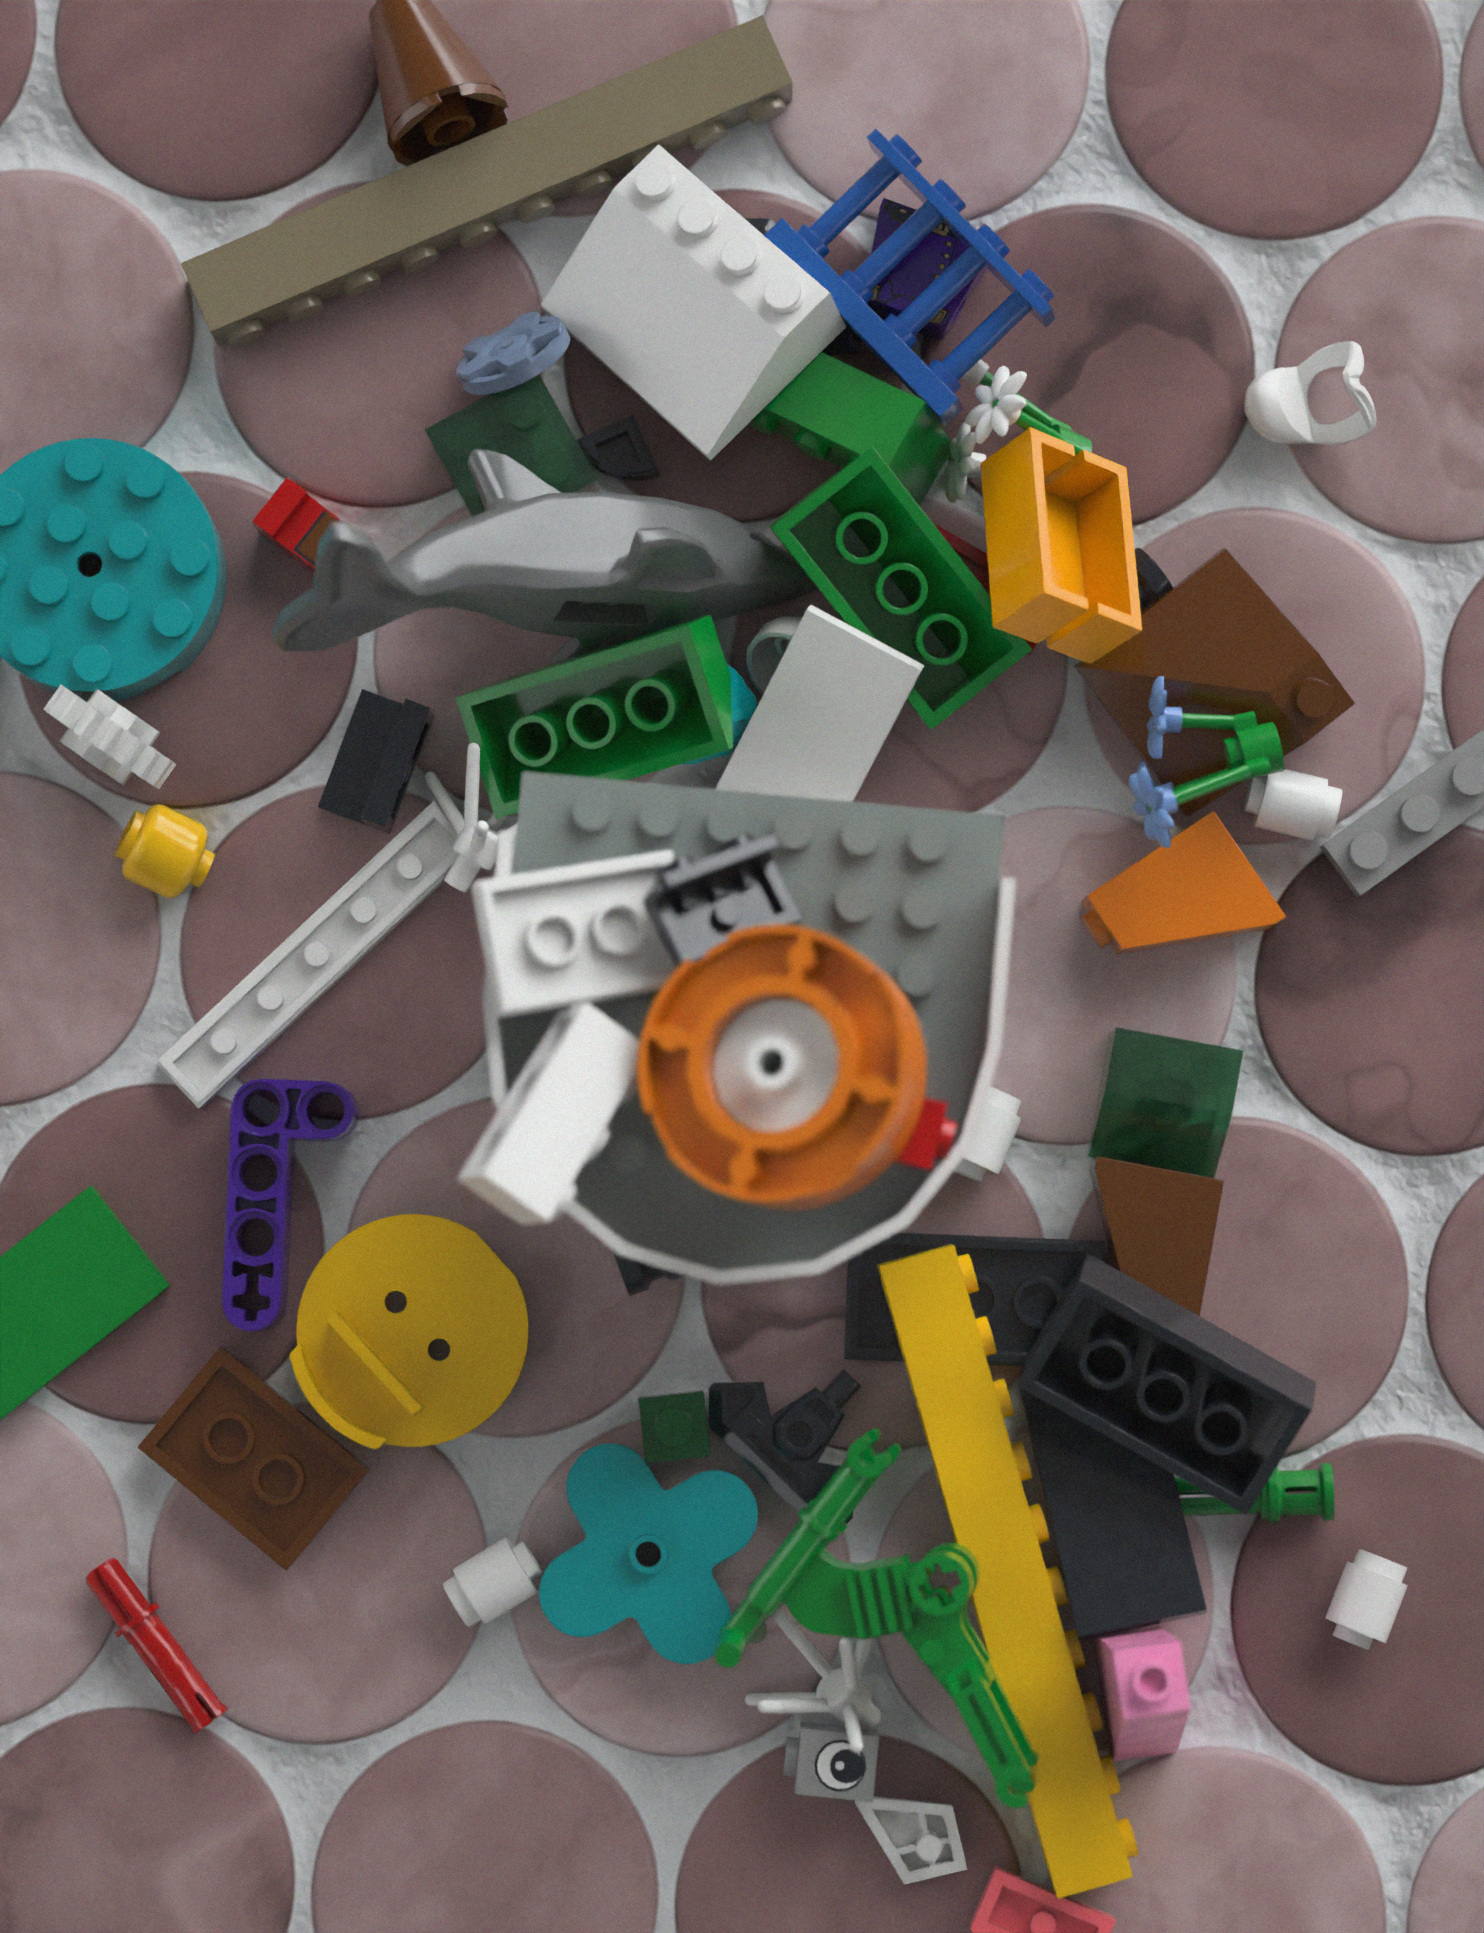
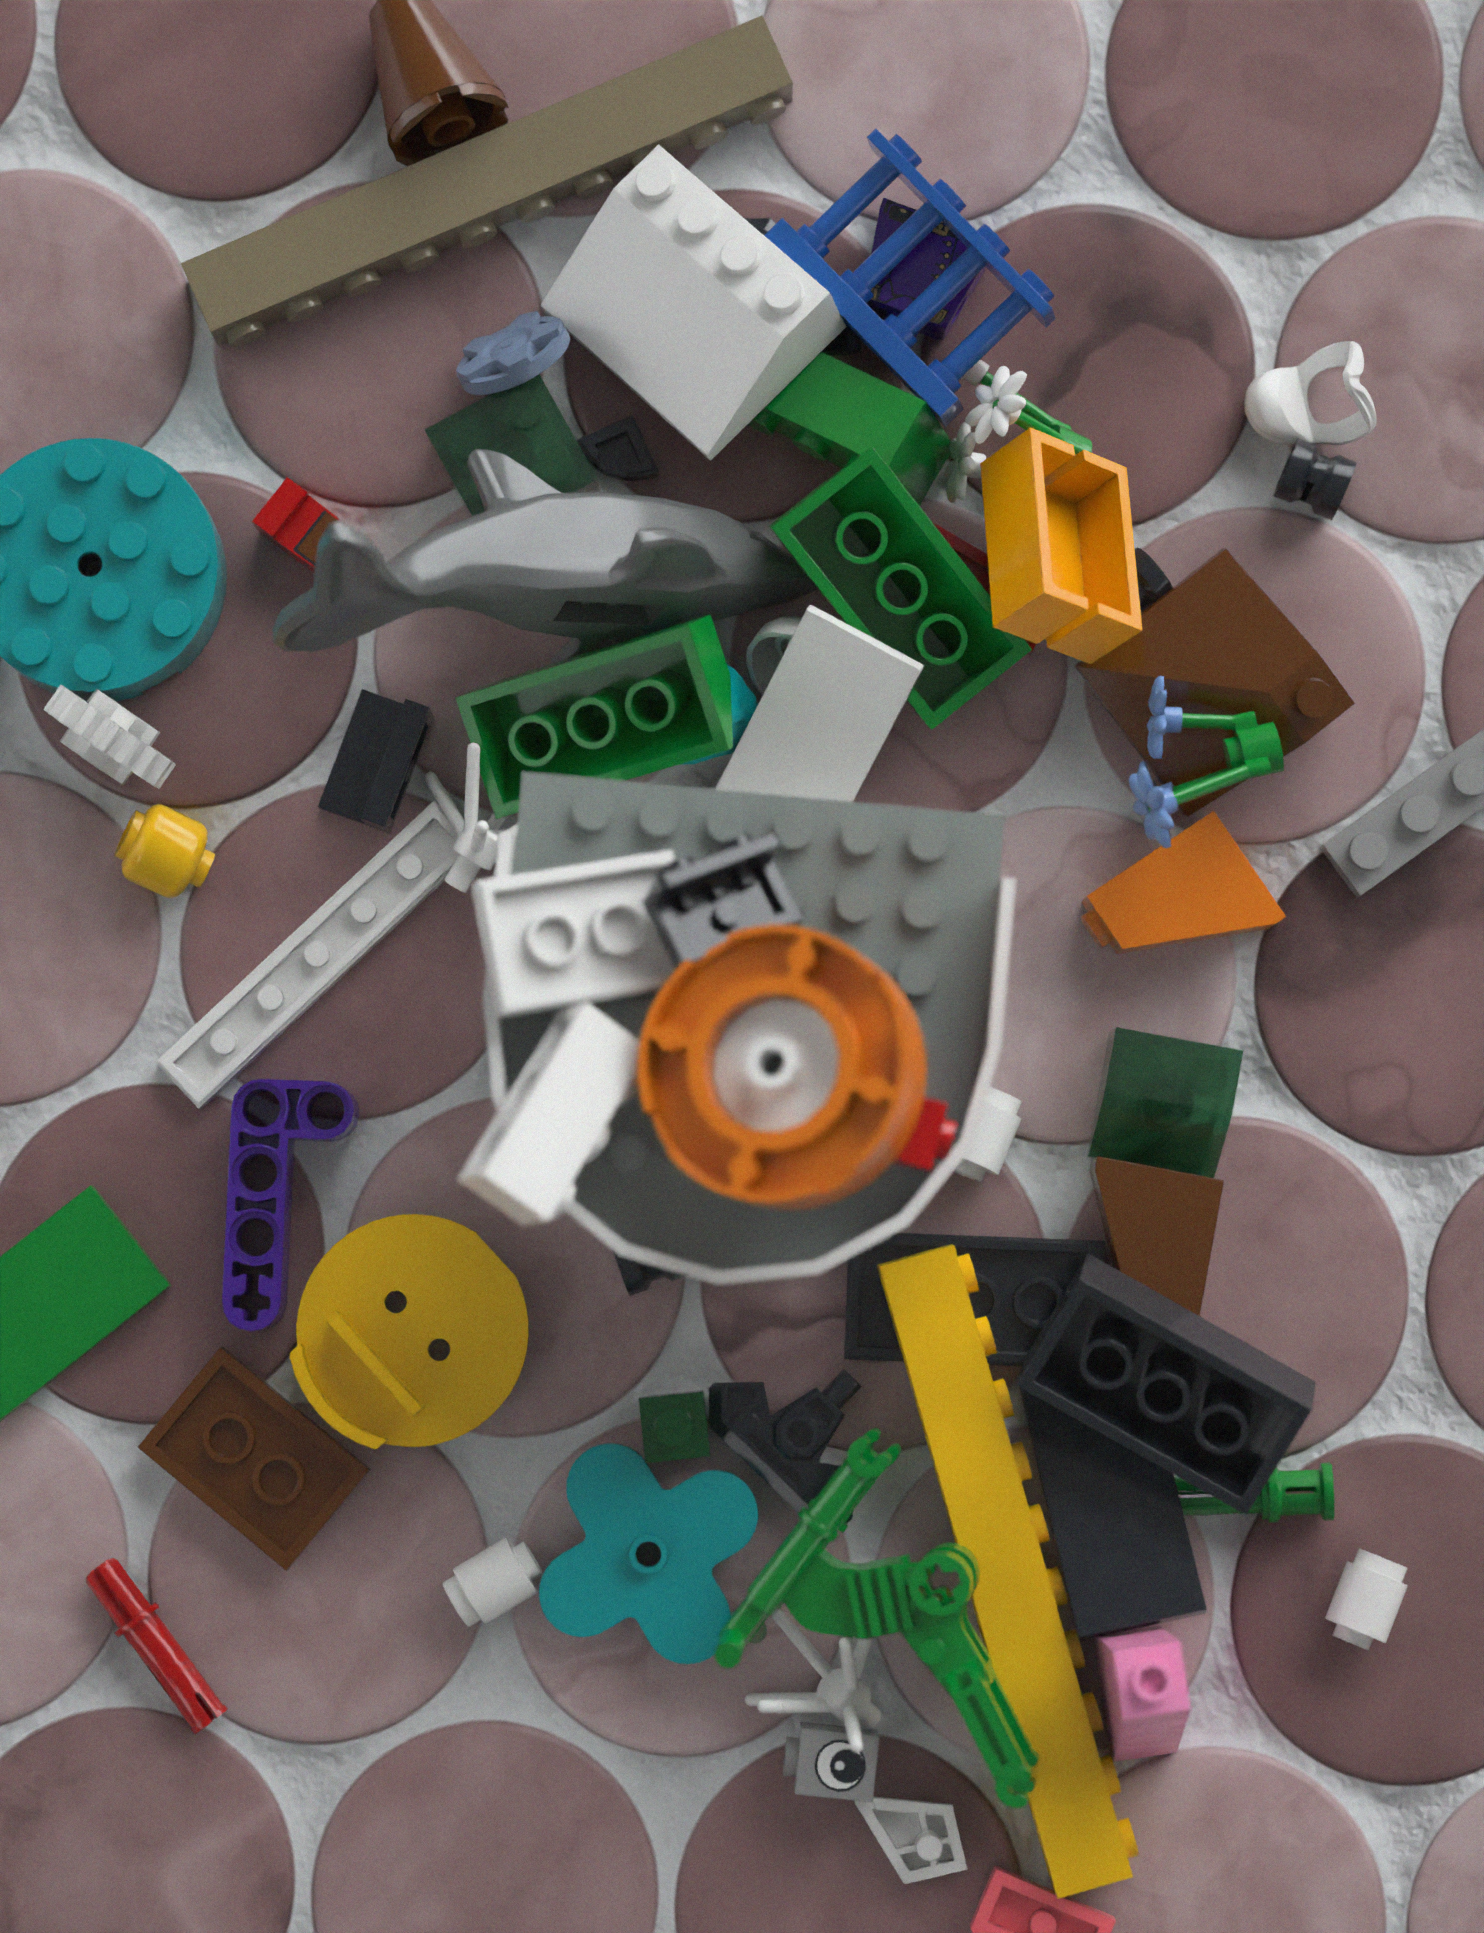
white brick [1244,769,1342,841] -> none
none -> black wheel [1273,438,1357,520]

